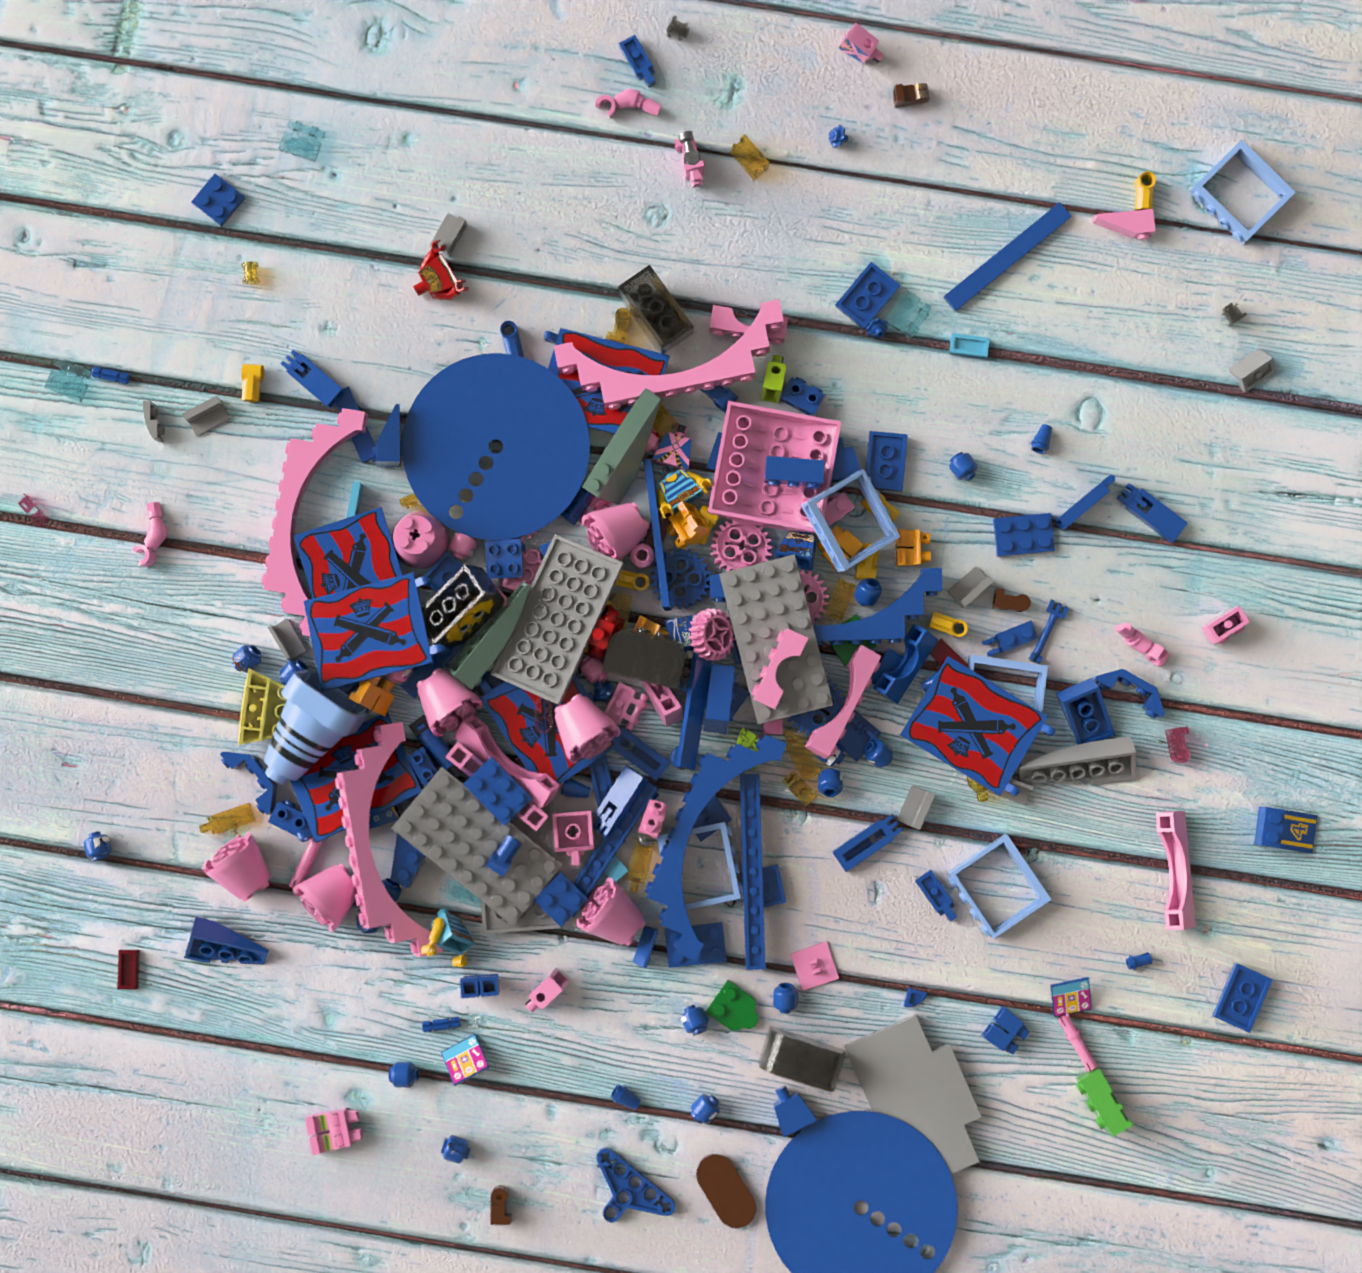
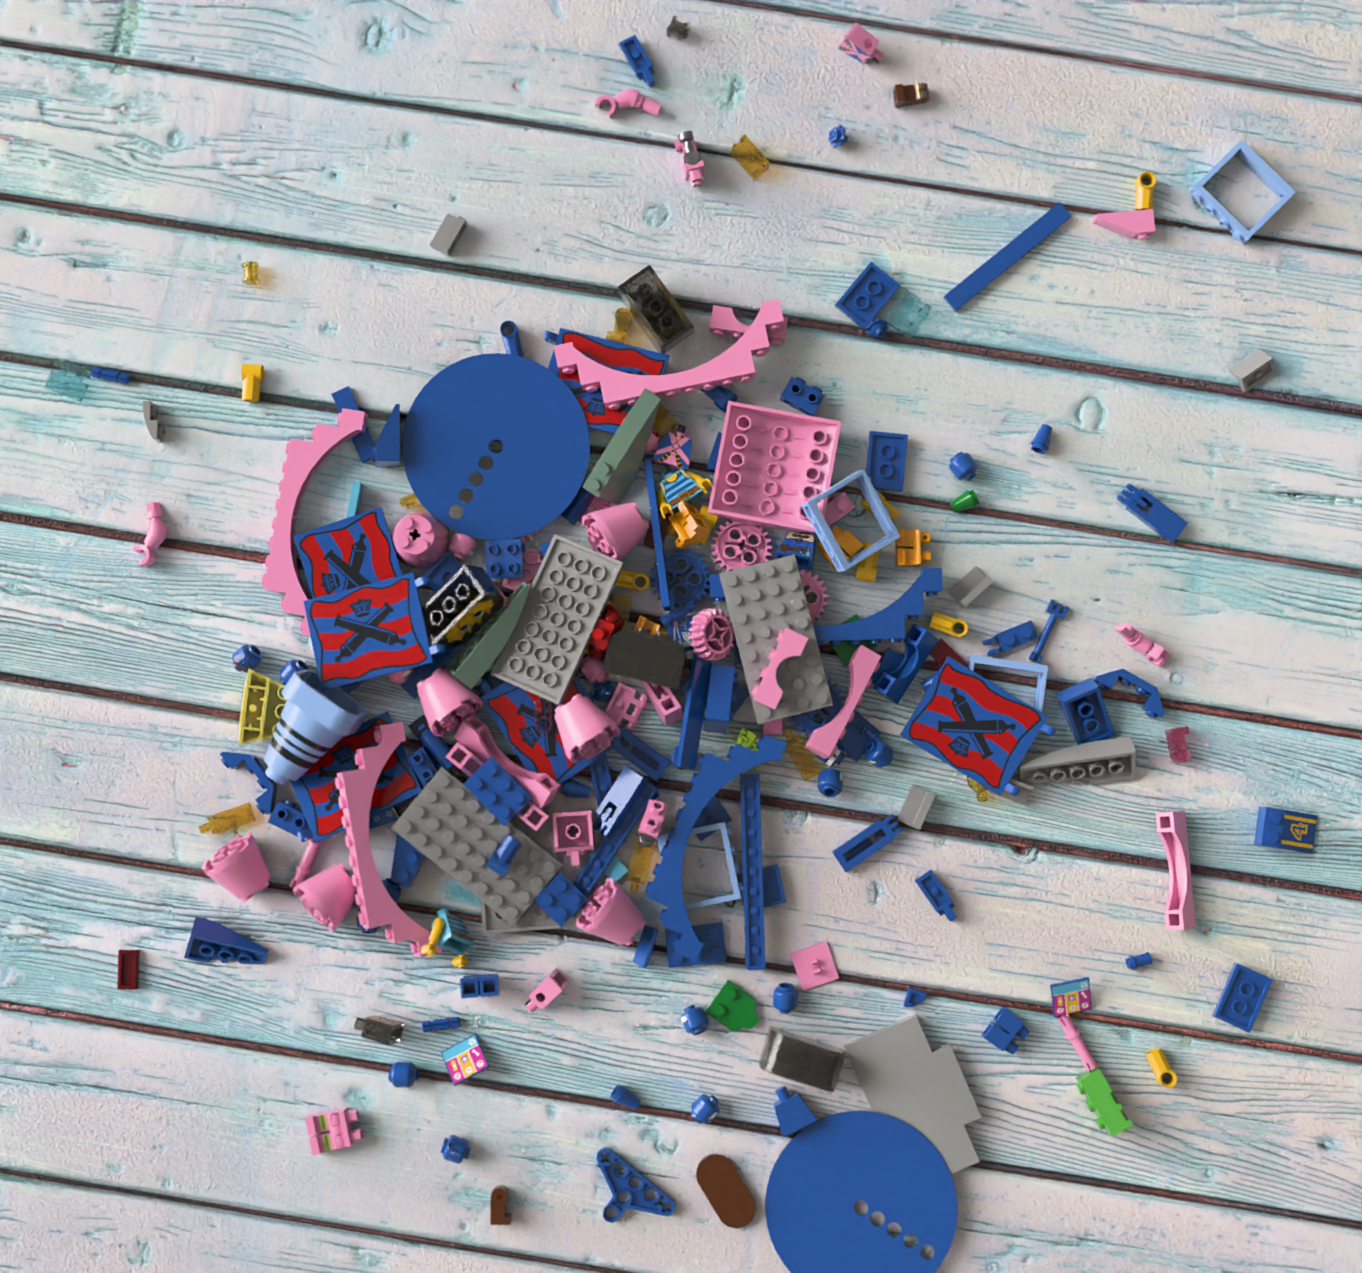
clear pink piece [18,493,49,527] -> none
blue head [83,831,112,861] -> none
light grey panel [182,396,230,436] -> none
blue plate [191,173,245,227] -> none
light grey panel [268,618,308,661] -> none
clear light blue plate [278,120,325,162] -> none
blue hinge [280,350,345,409] -> none
light orange hips [348,676,395,716] -> none
red torso [413,240,469,300] -> none
bright pink head [630,543,655,569] -> none
lime torso [760,355,787,404] -> none
blue brick [764,456,825,489] -> none
clear yellow leg [782,771,818,808] -> none
clear yellow hinge [824,578,855,622] -> none
blue torso [831,438,861,483] -> none
blue head [854,578,882,606] -> none
light blue window [947,834,1051,939] -> none
medium azure tile [949,333,990,358] -> none
reddish brown leg [992,588,1031,612] -> none
blue plate [993,513,1055,557] -> none
blue hinge [1054,475,1115,530] -> none
bright pink brick [1201,606,1250,645] -> none
clear smoke brick [1221,302,1247,327] -> none
none -> clear smoke torso [354,1016,404,1045]
none -> blue axle [661,600,696,626]
none -> green cone [950,490,980,513]
none -> yellow piece [1145,1047,1177,1088]

